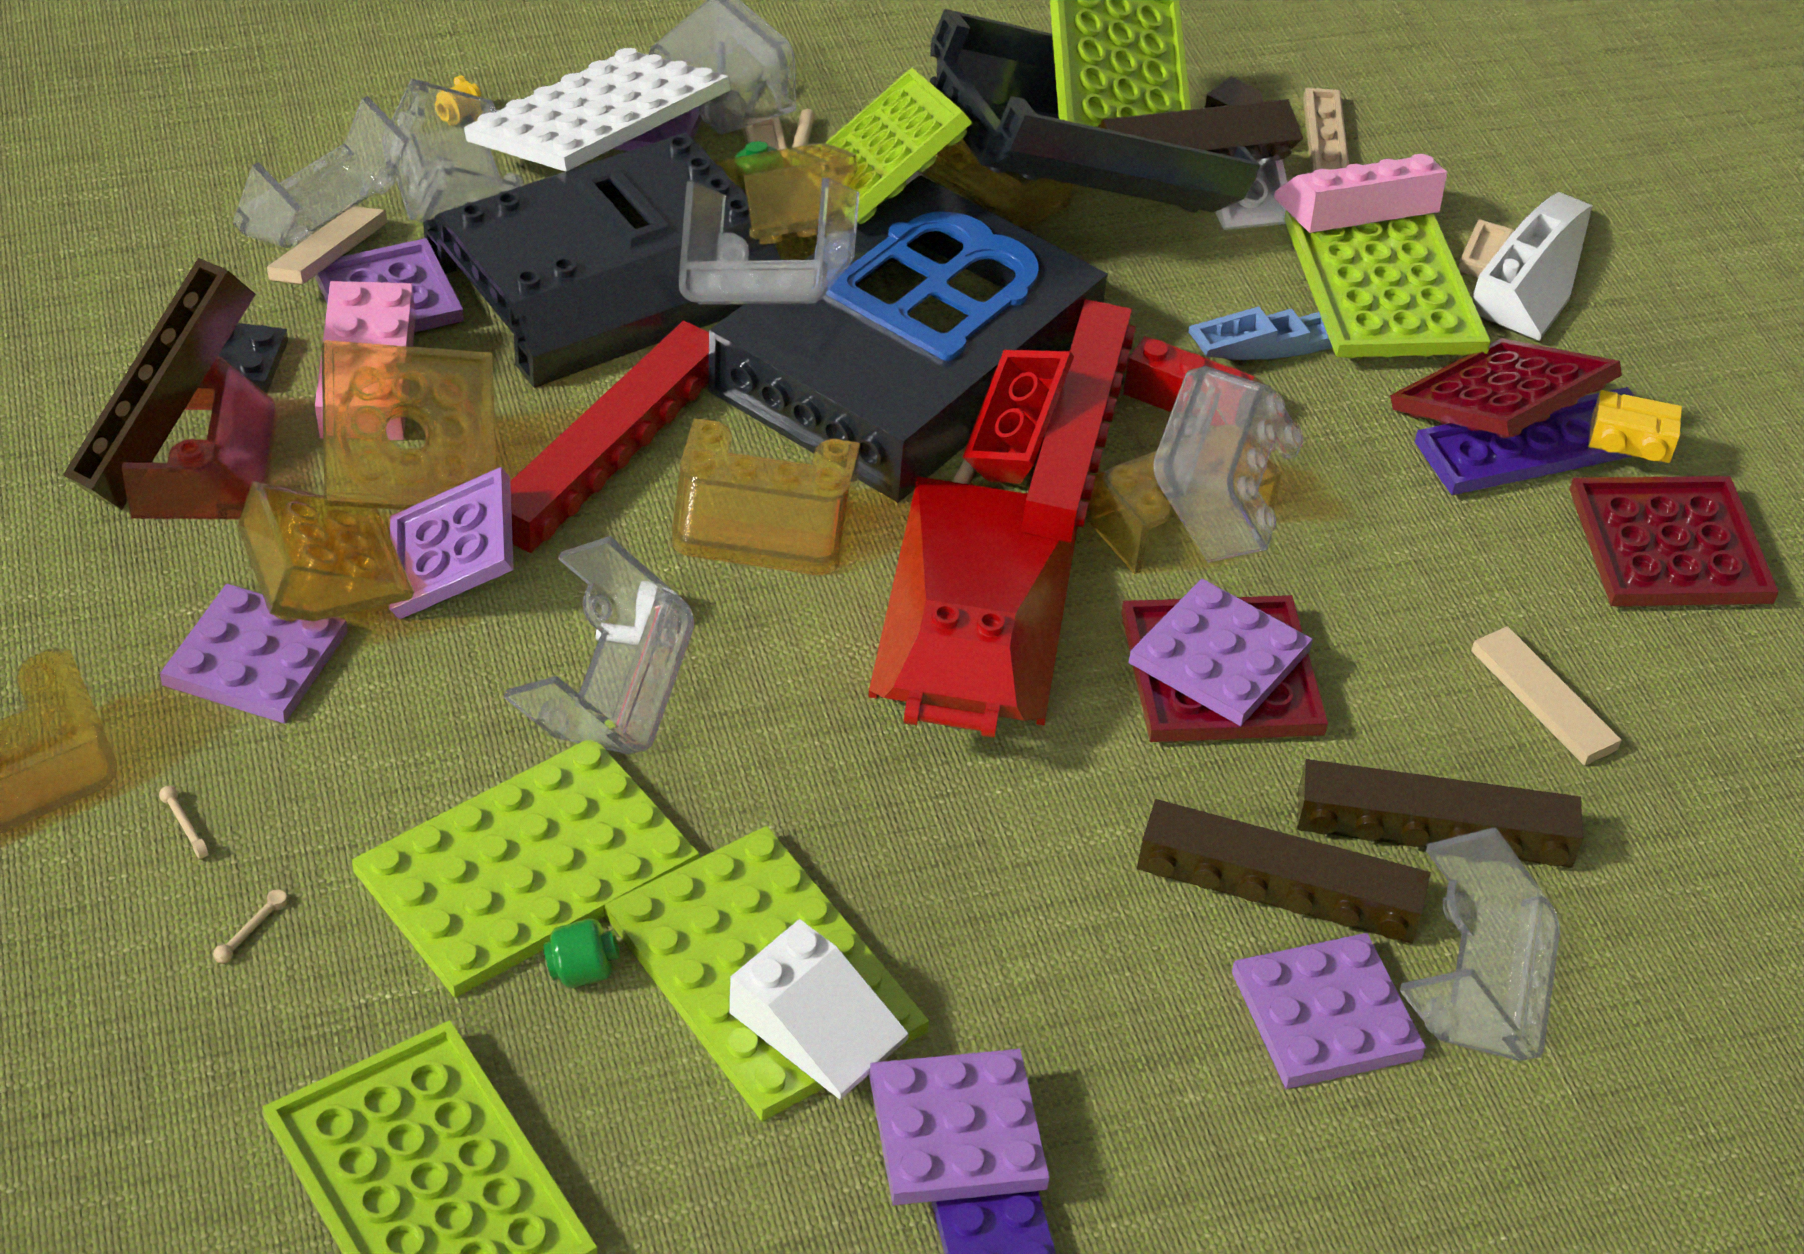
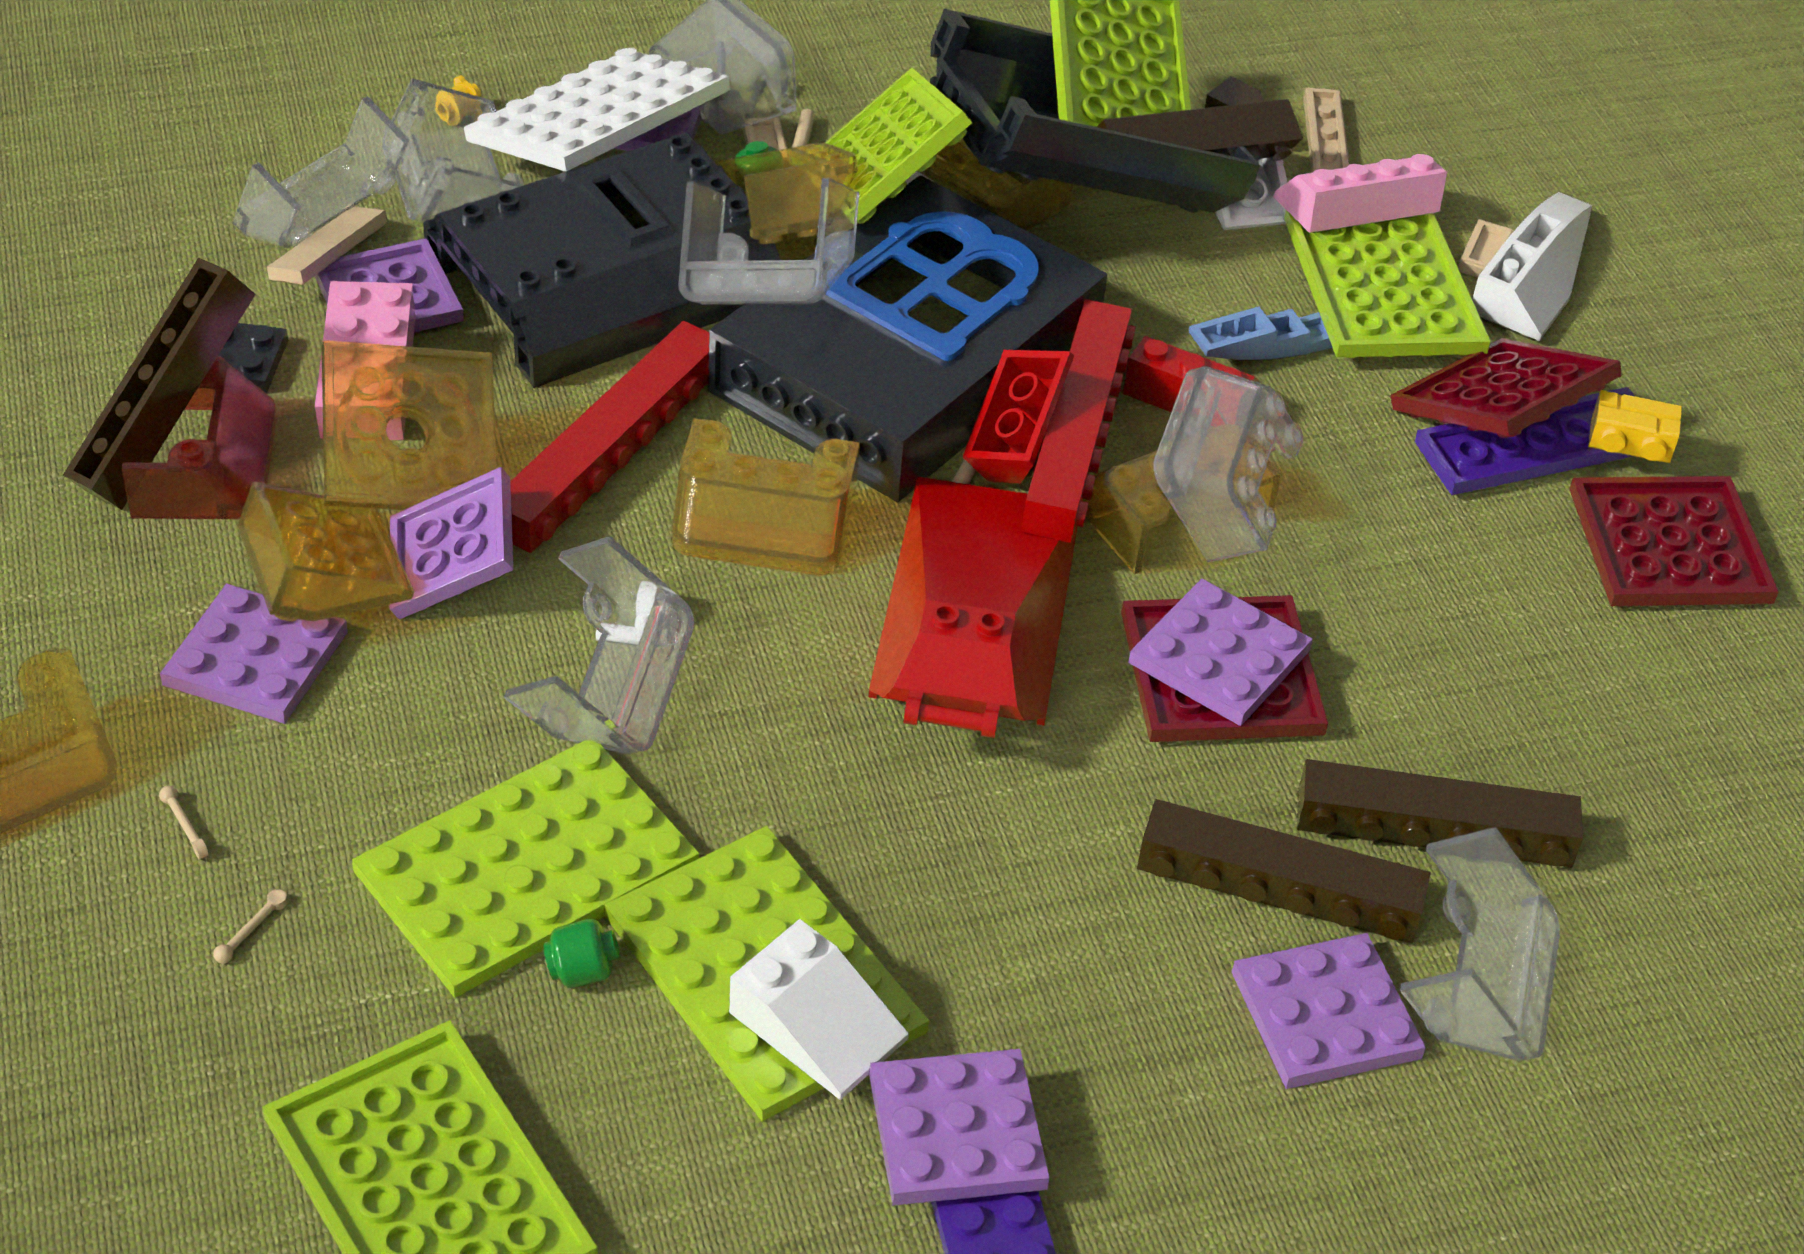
tan tile [1471,626,1622,766] -> none

